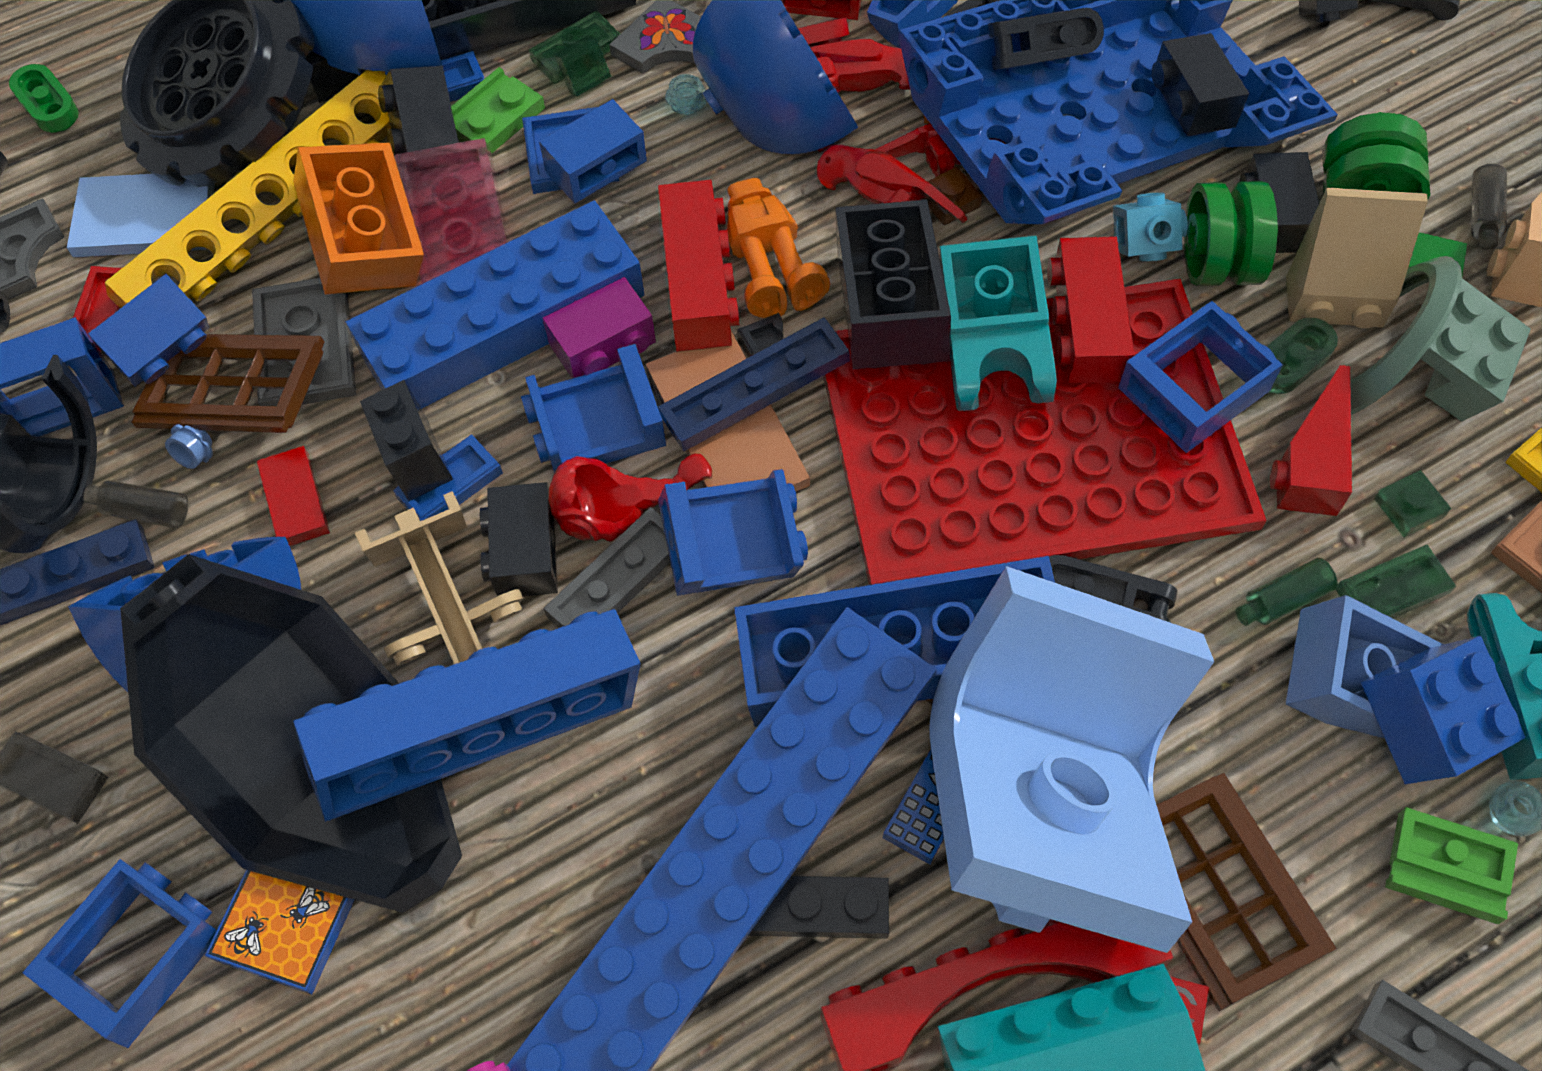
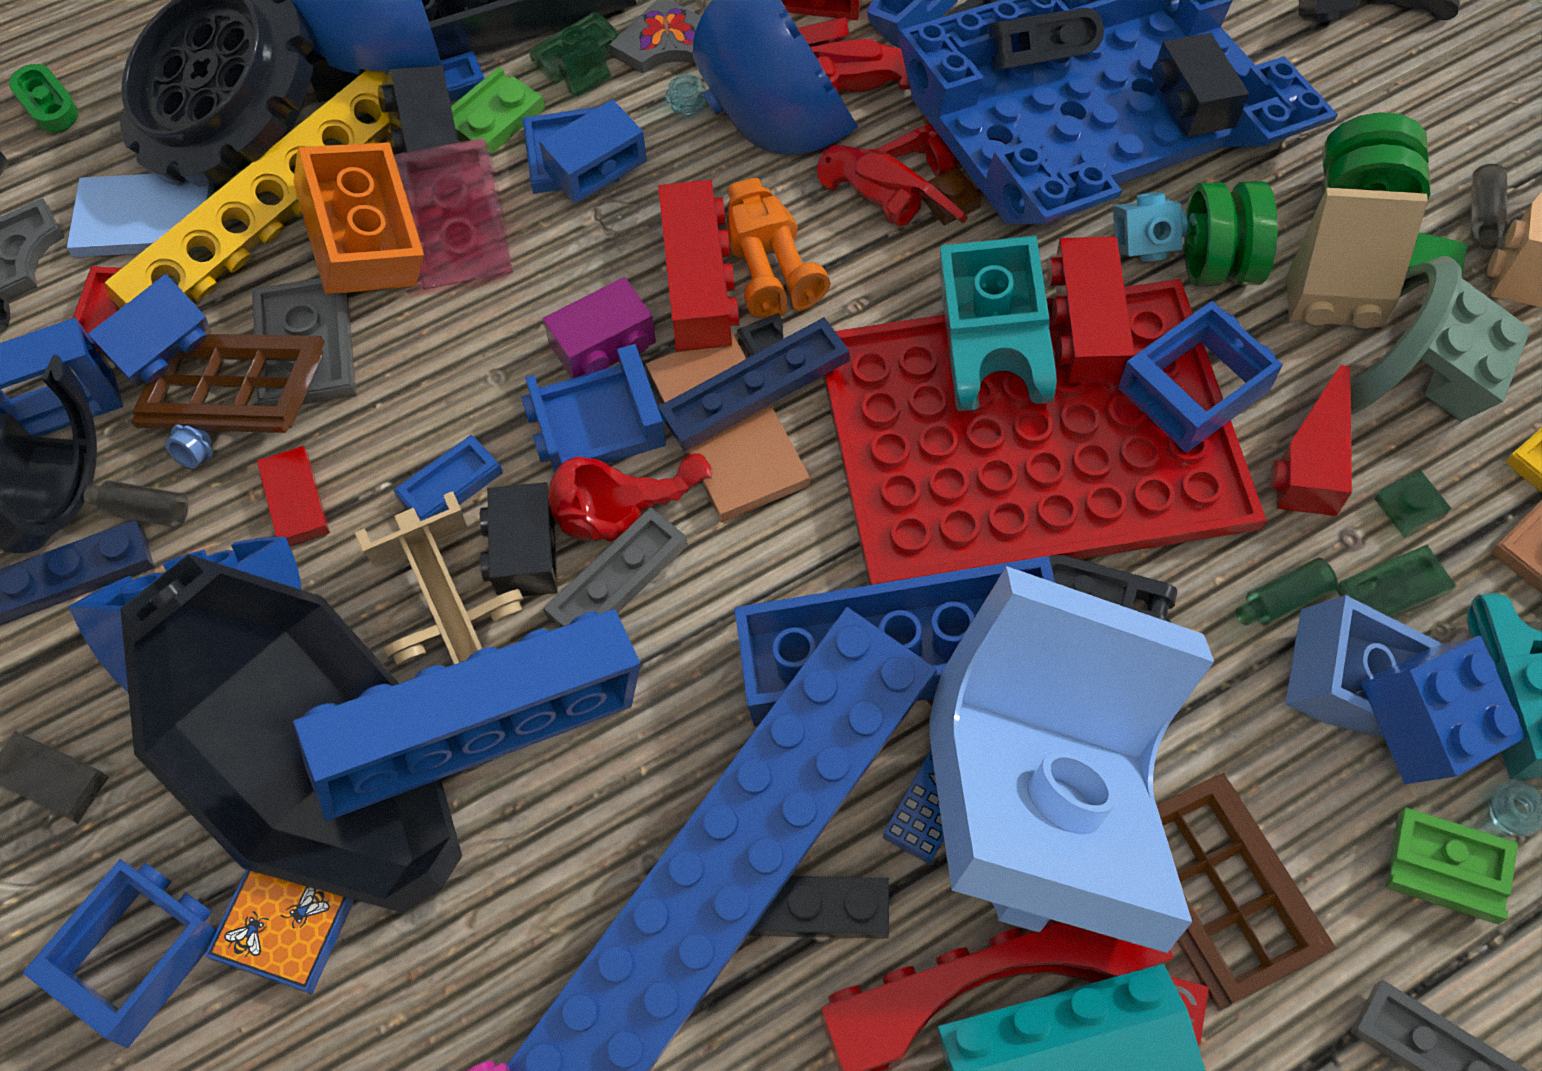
blue brick [345,200,645,409] -> none
black brick [360,380,454,501] -> none
blue panel [658,469,808,596] -> none
black brick [835,200,951,369] -> none
black brick [1239,152,1319,253] -> none
clear green plate [1267,318,1338,394] -> none

